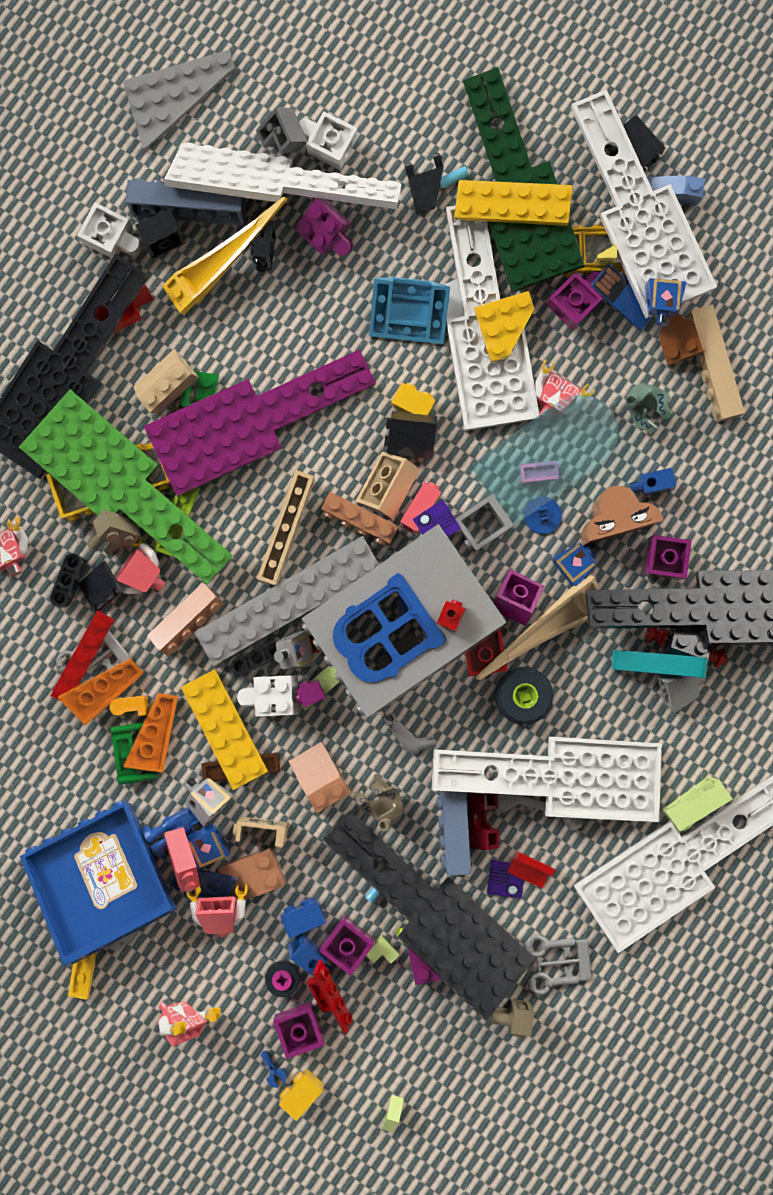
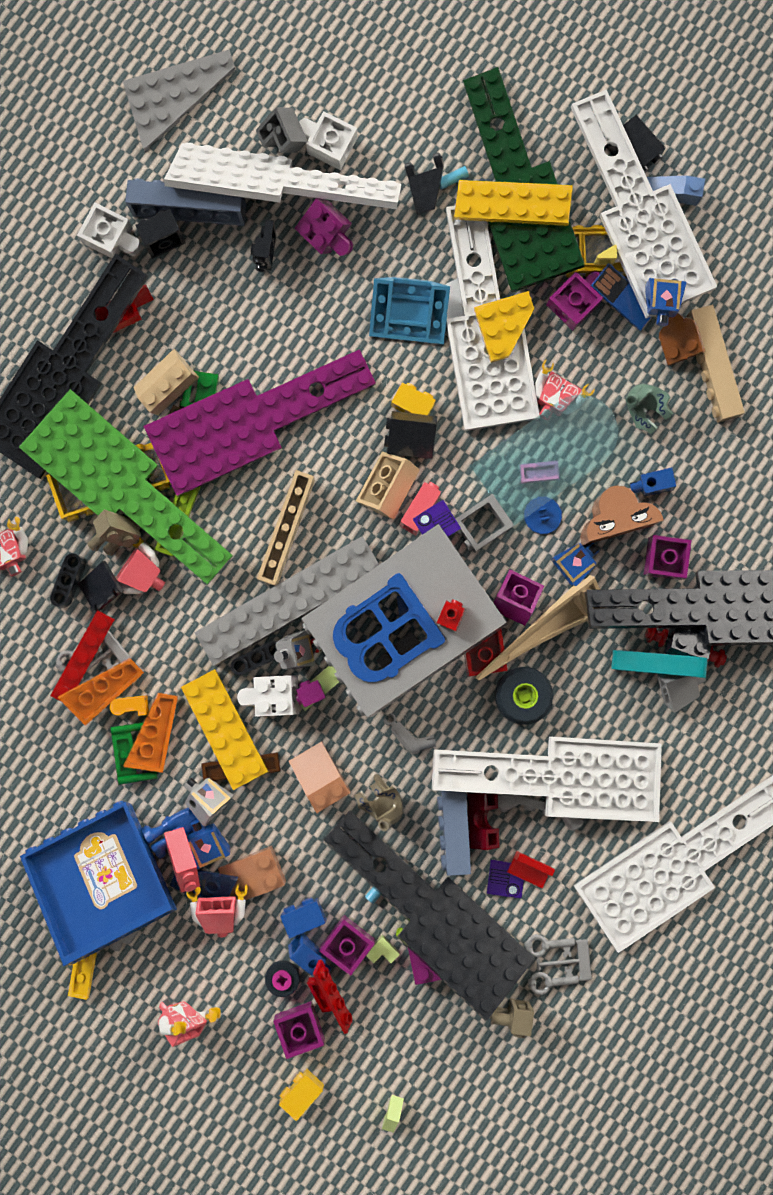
brick [147,582,224,657] -> none
yellow plate [162,197,287,315] -> none
tan panel [233,817,288,847] -> none
blue bar [261,1050,287,1088] -> none
nougat brick [321,492,399,546] -> none
yellowish green wedge [662,776,733,831] -> none

